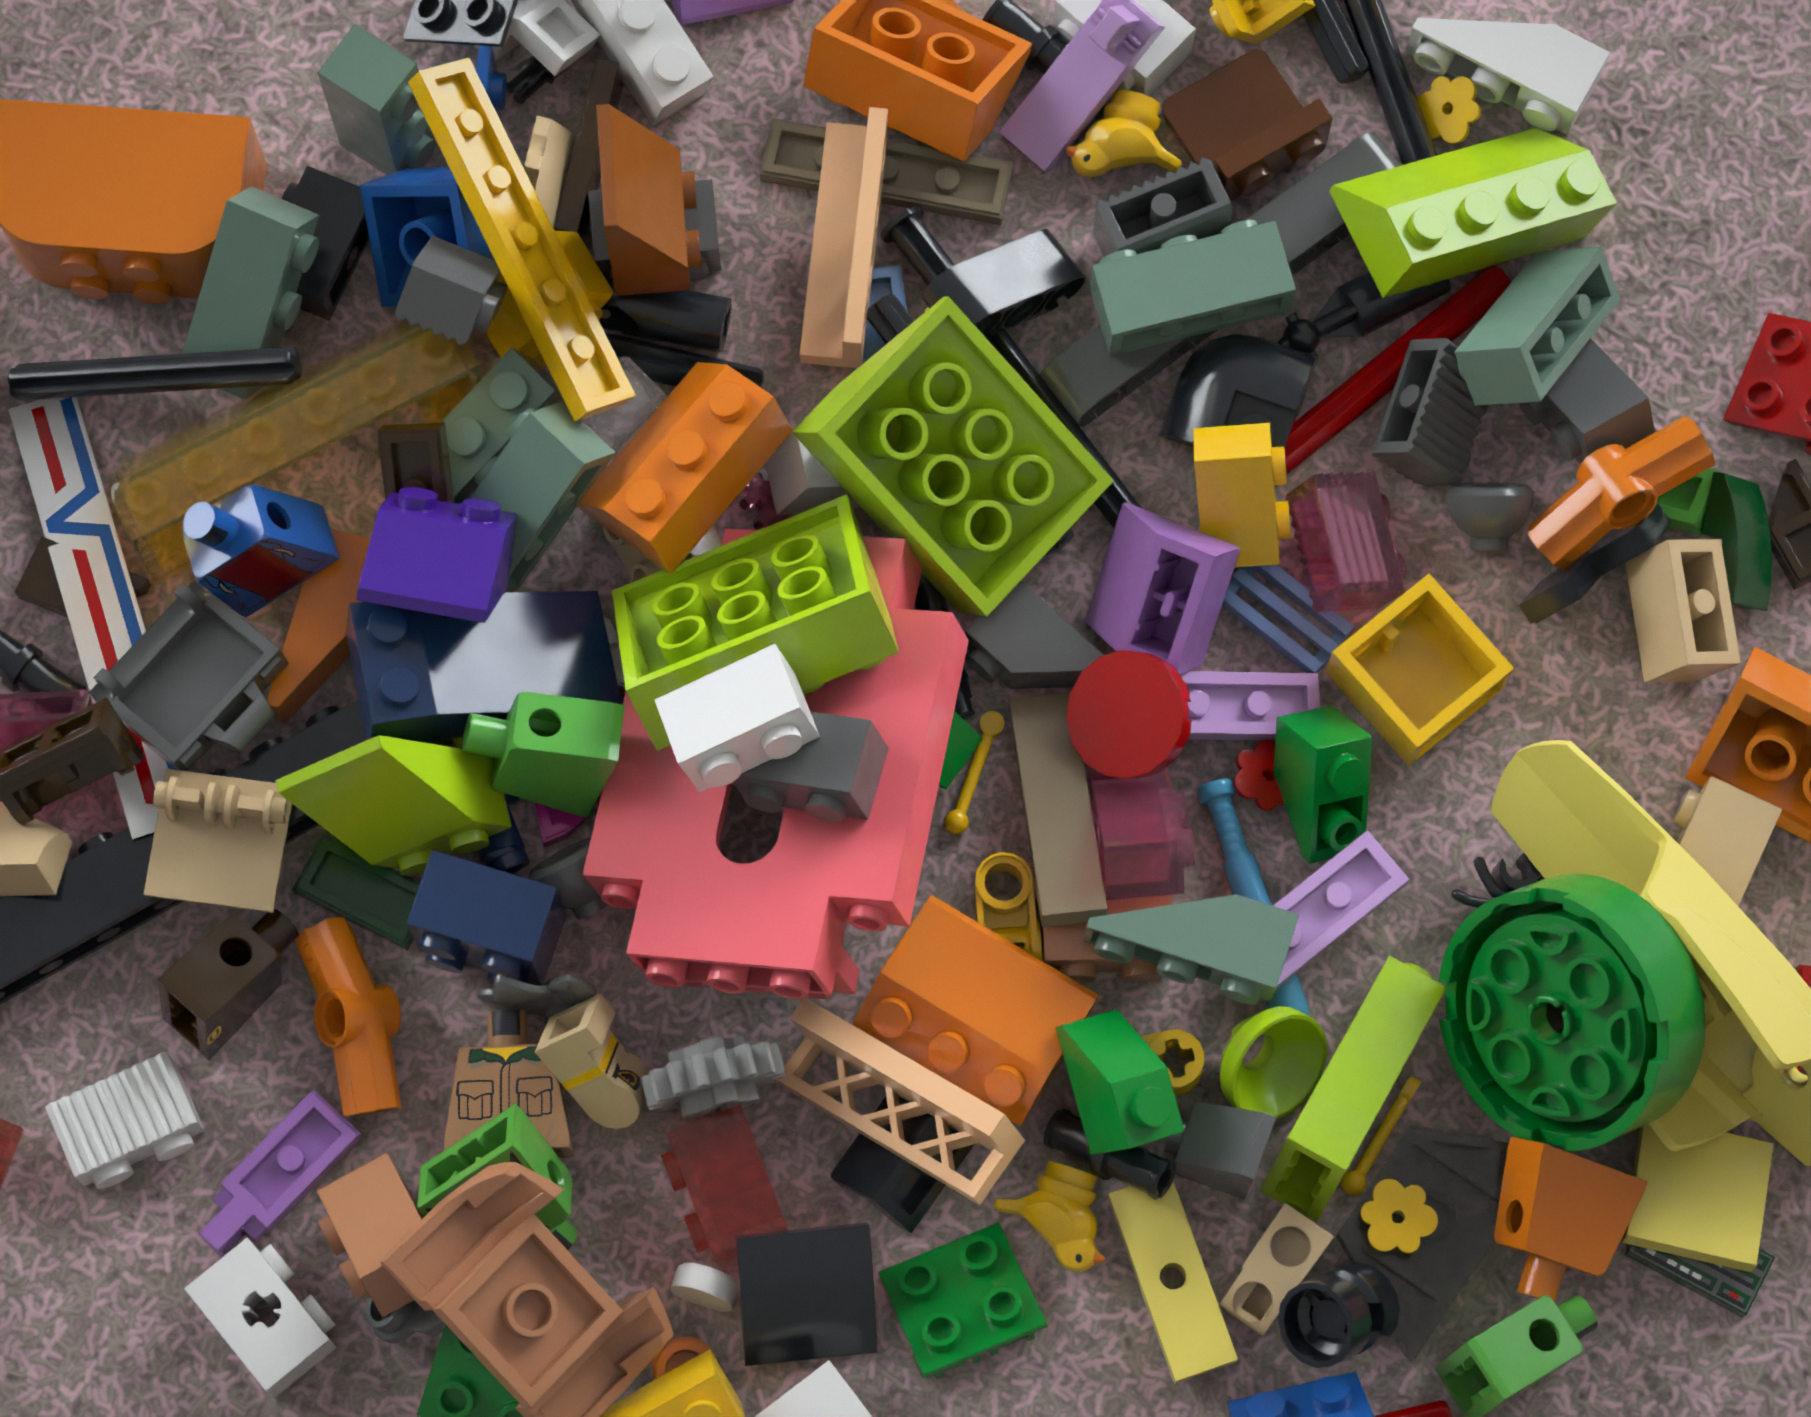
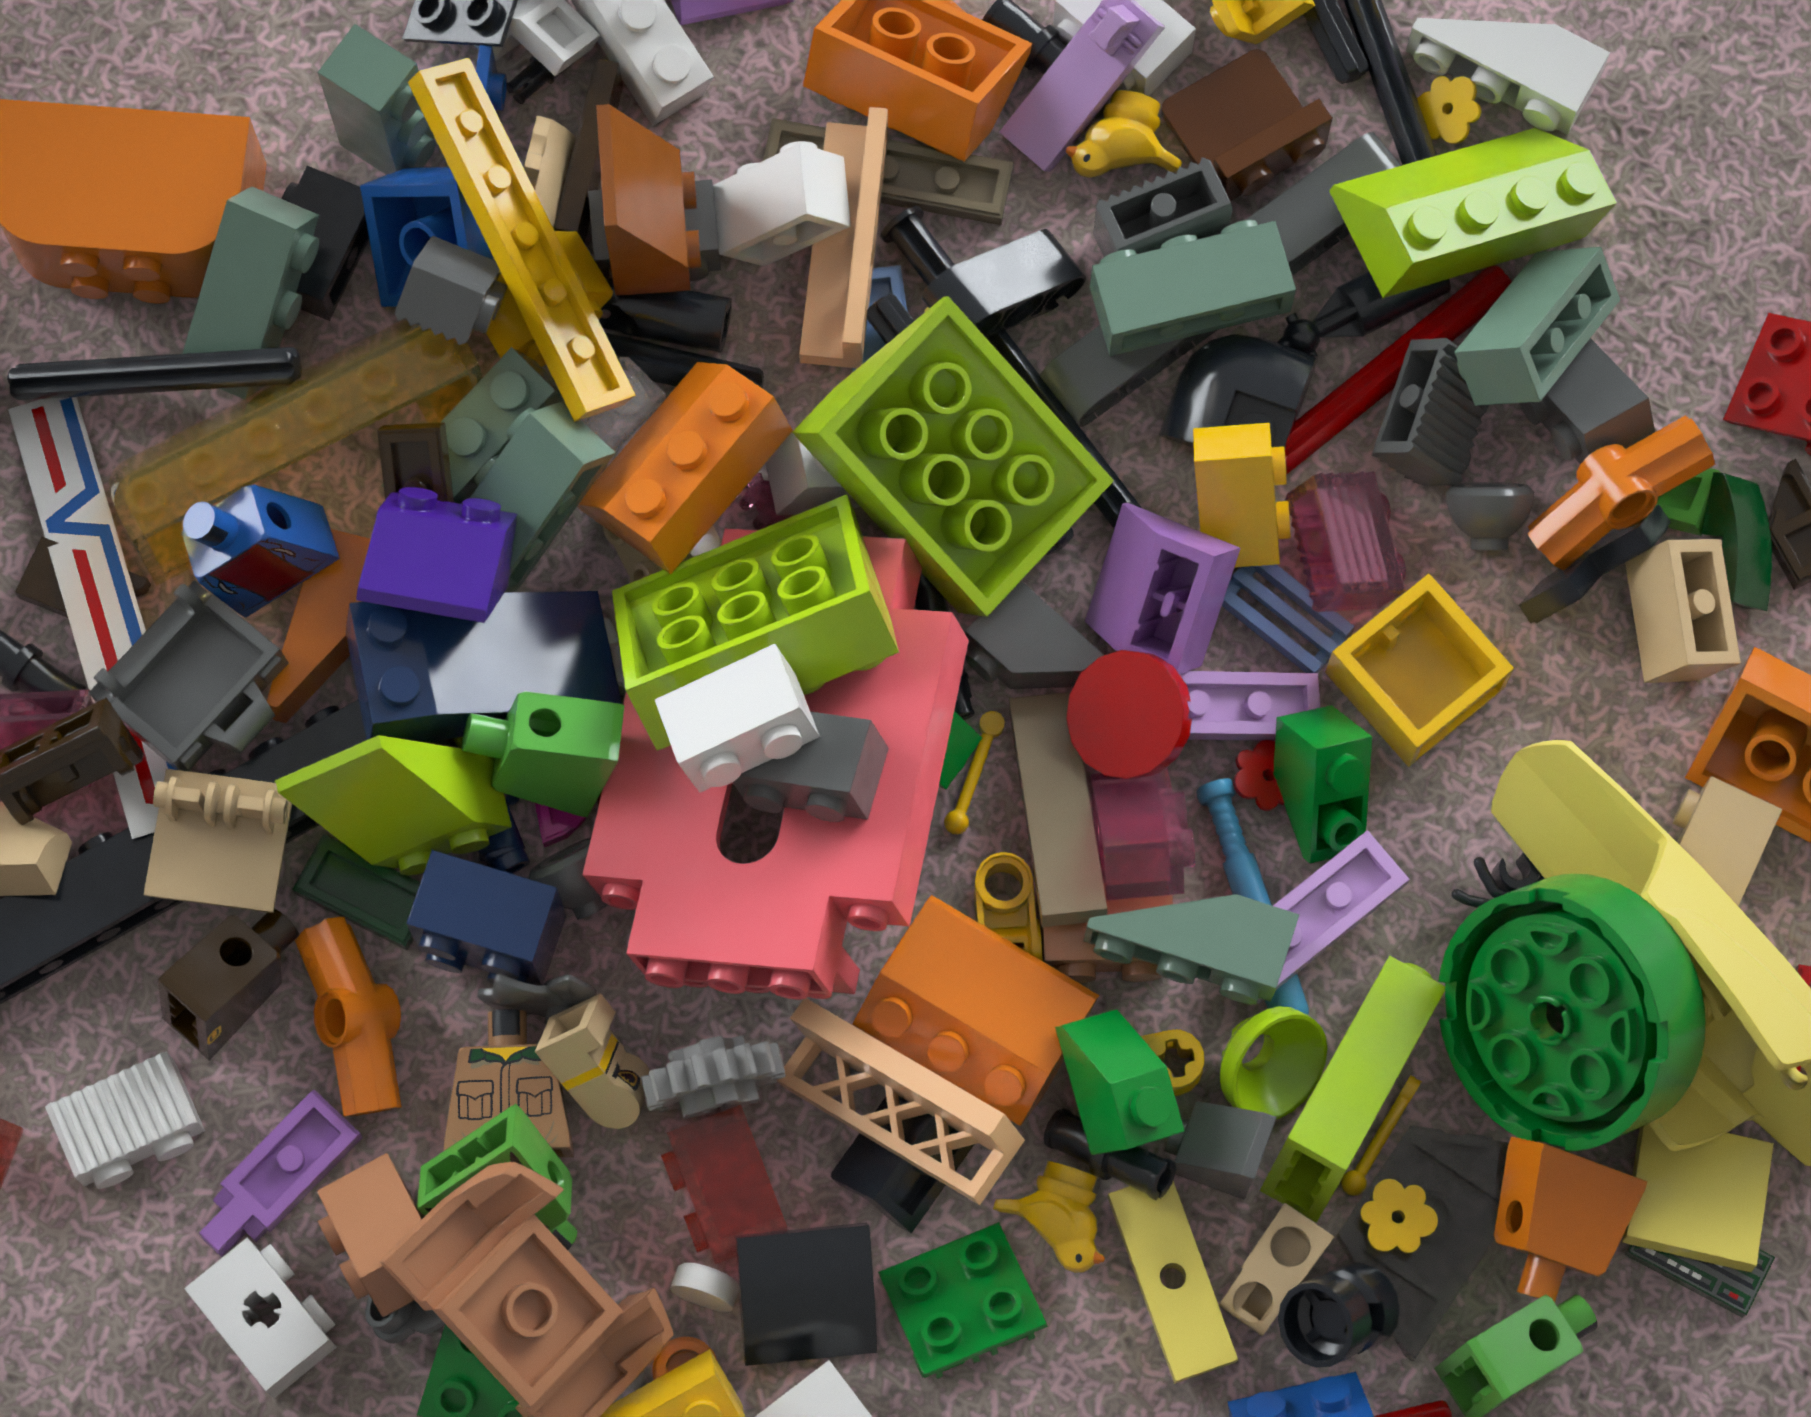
none -> white brick [713,141,851,266]

